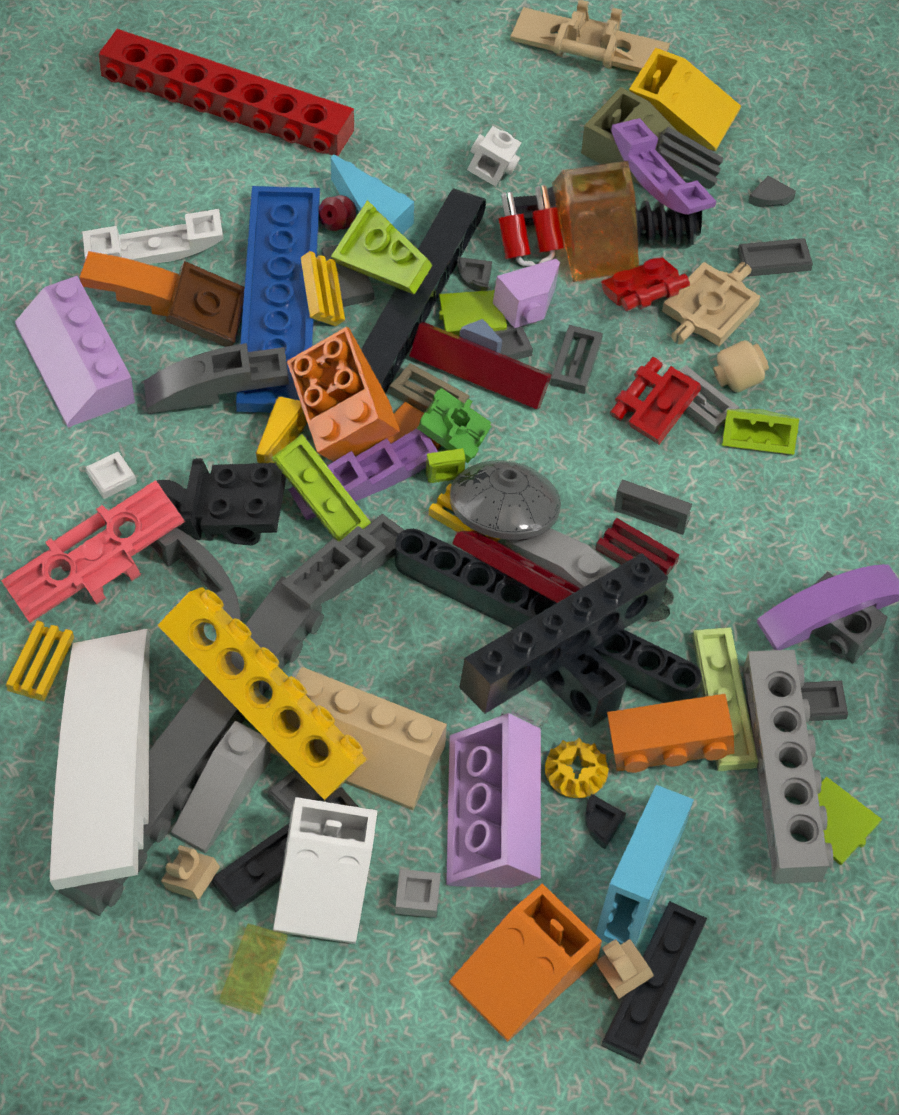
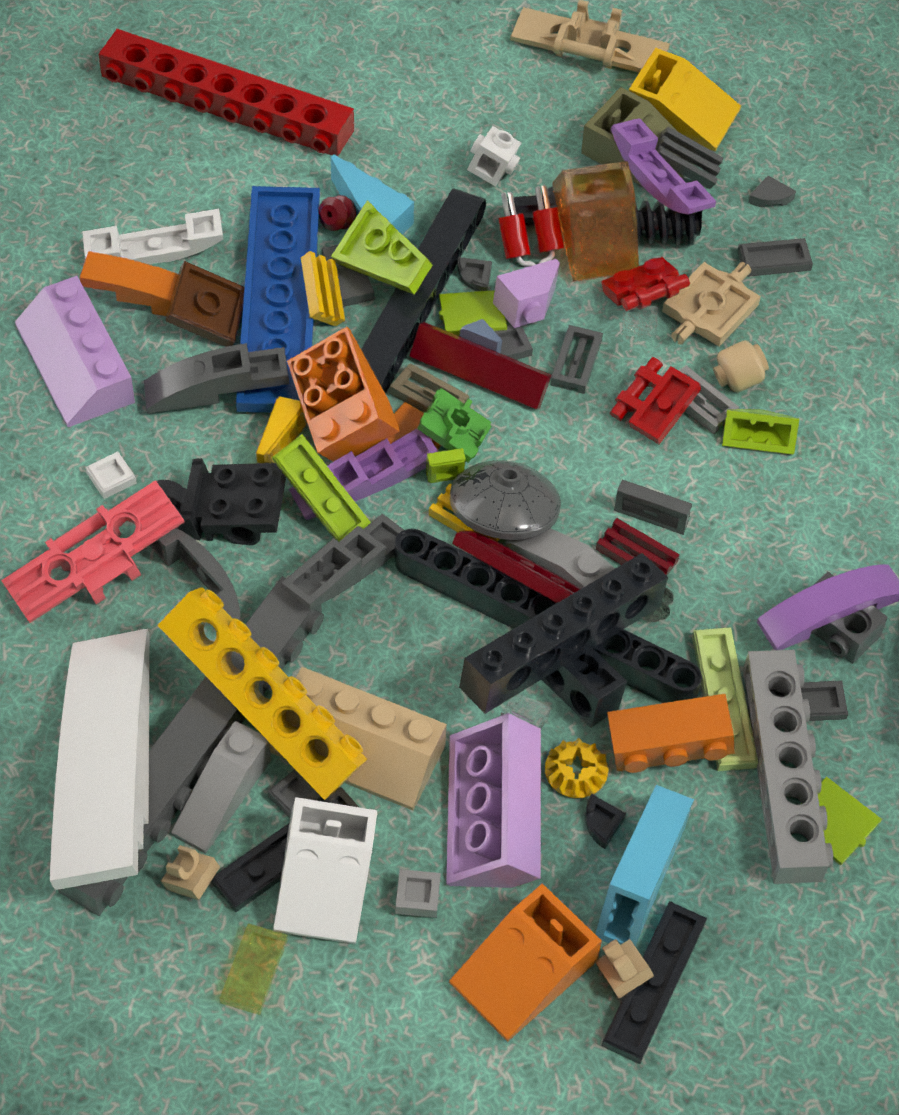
yellow tile [6,621,74,702] -> none

